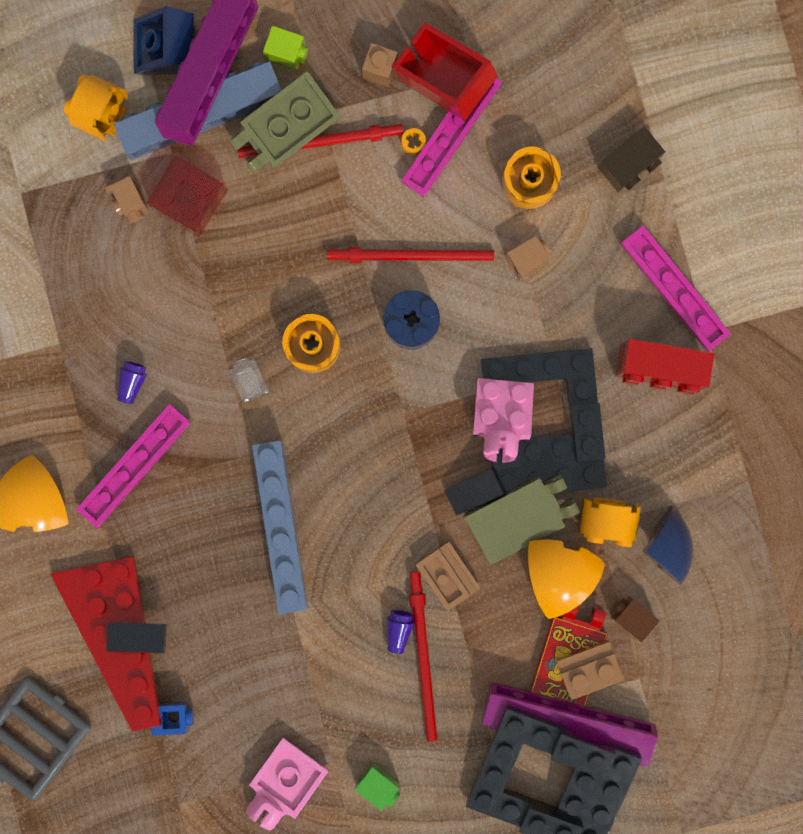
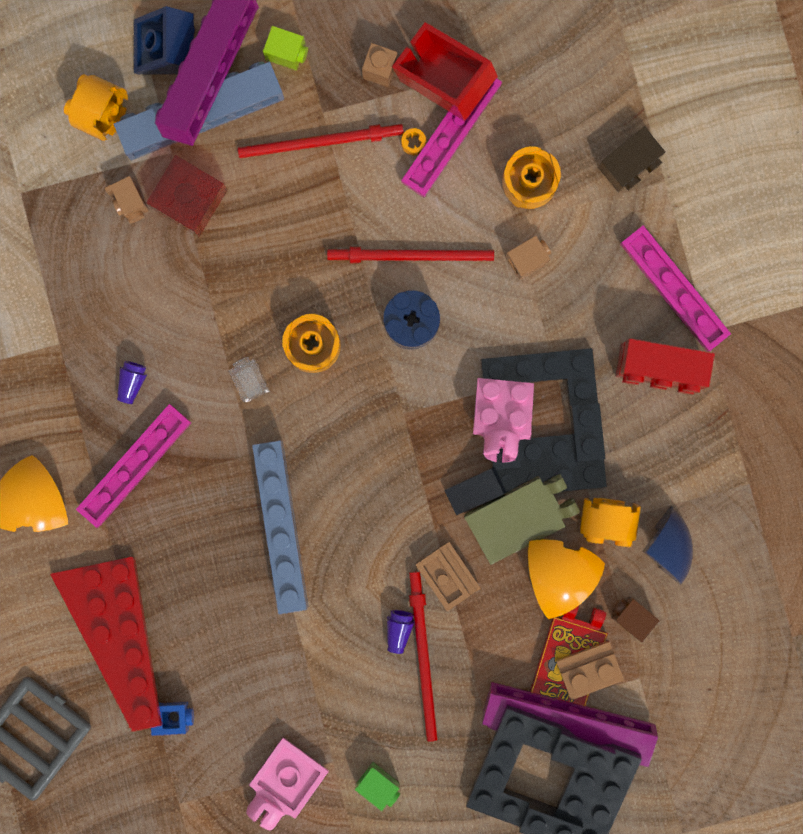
black tile [106,622,167,654] -> none
olive tile [229,71,341,173] -> none

